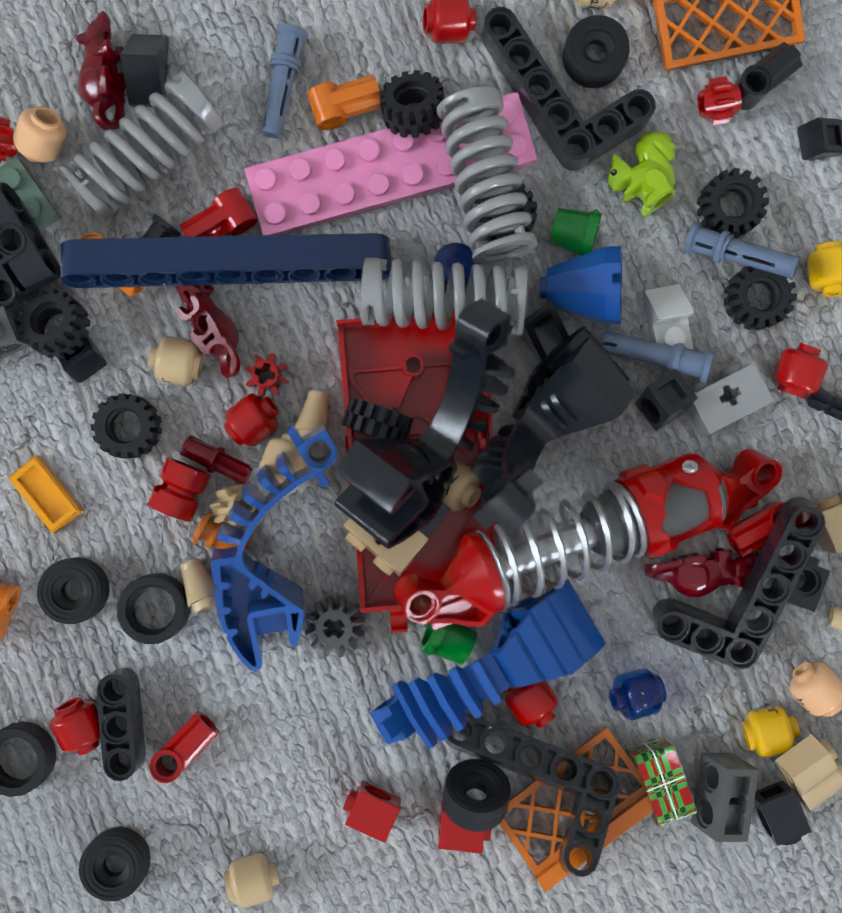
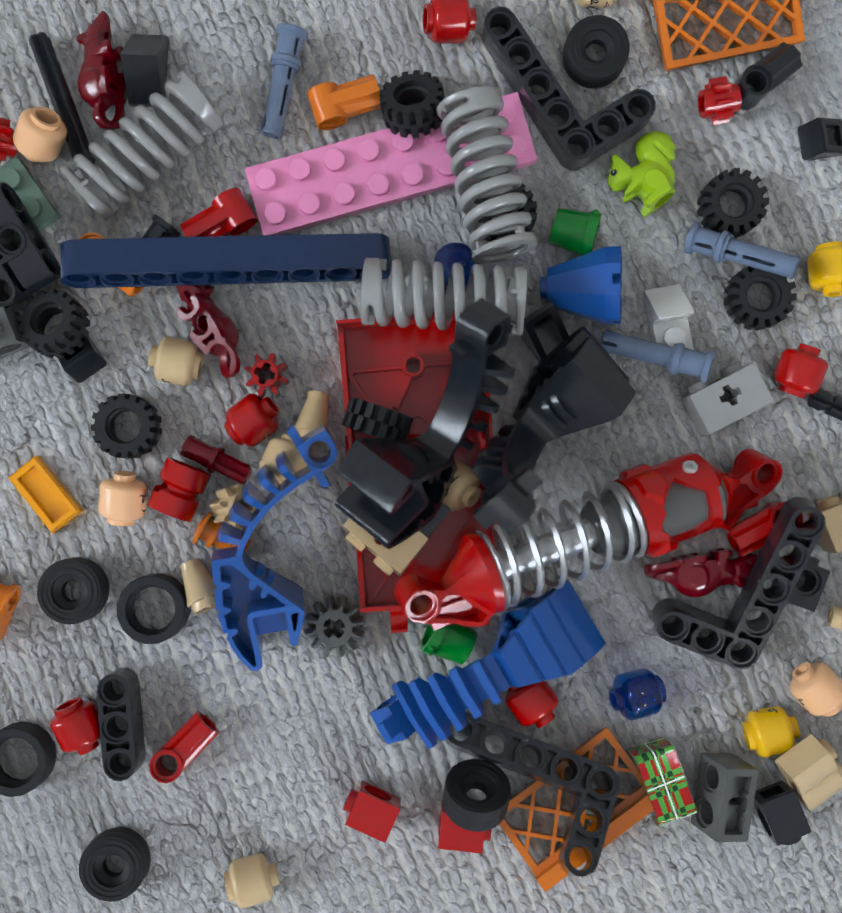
black brick [635,369,698,432] -> none
none -> black axle [29,32,96,165]
none -> light nougat head [98,471,148,526]

